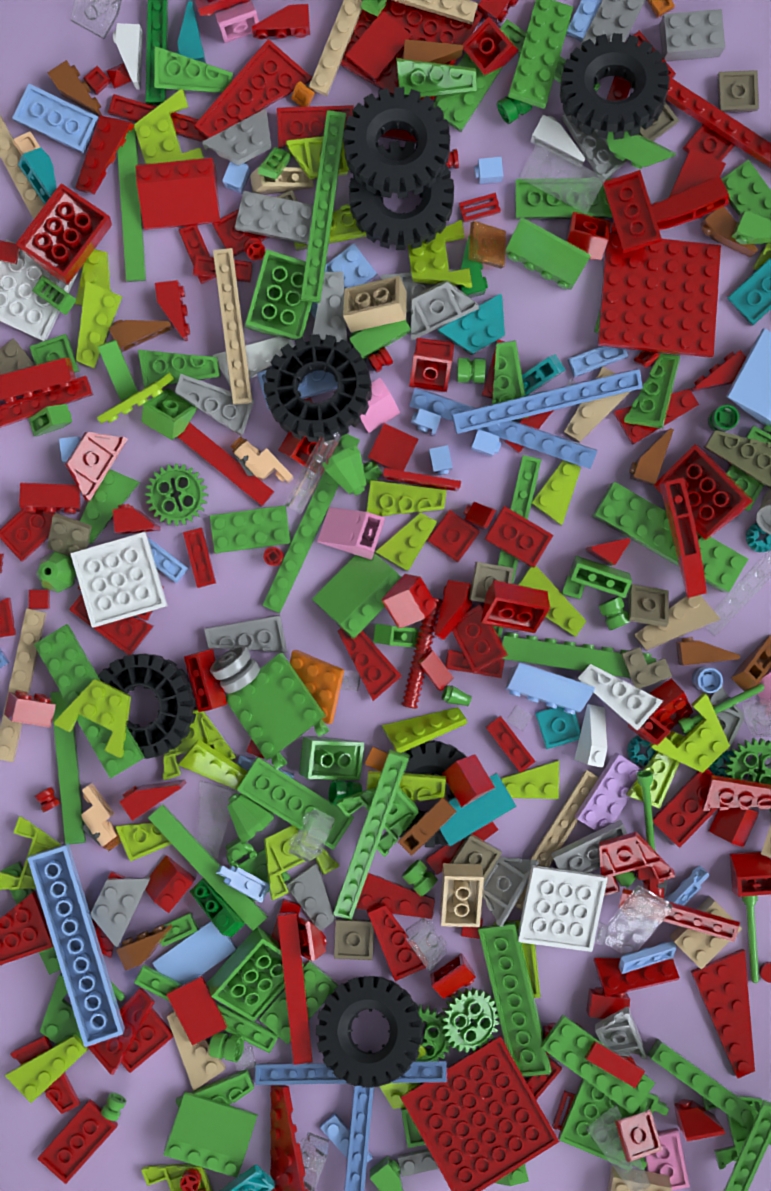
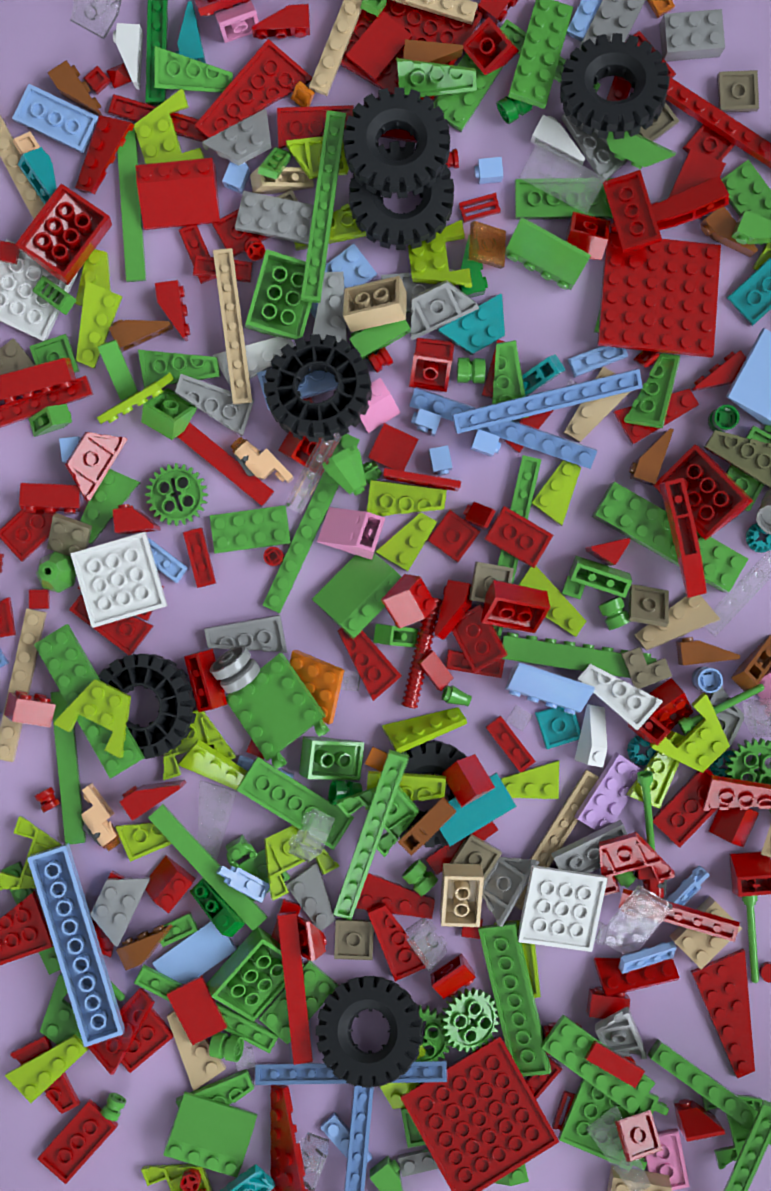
bright green cone [227,792,274,843] -> none

